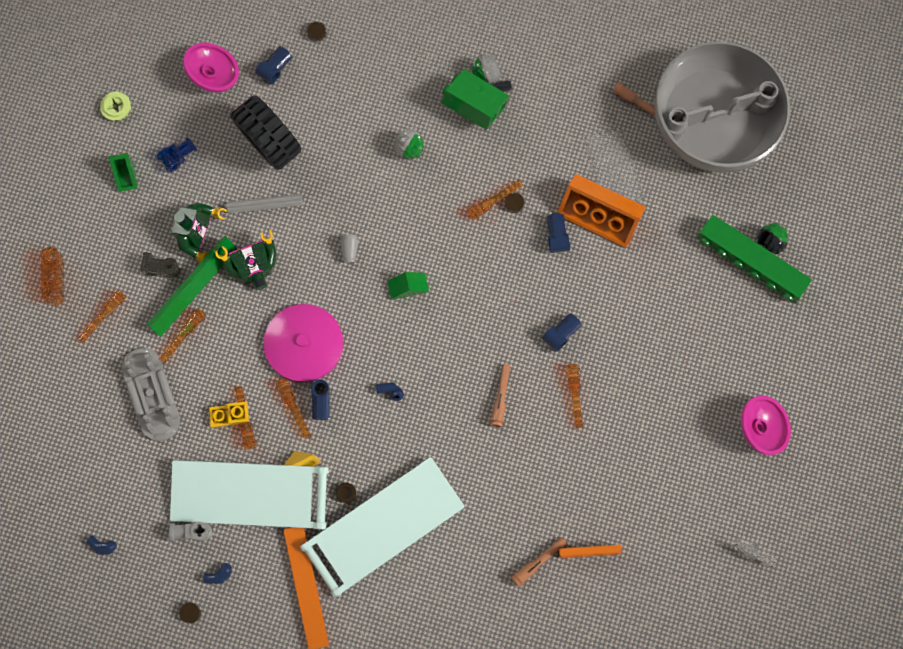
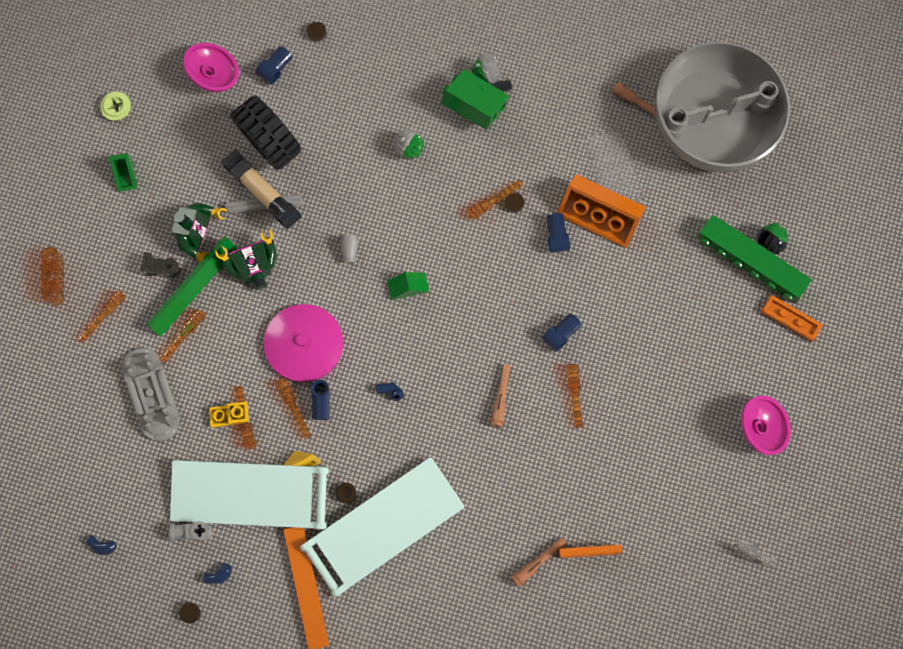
clear blue connector [156,136,197,173] -> none
none -> black piece [221,149,302,230]
none -> orange tile [760,295,823,342]

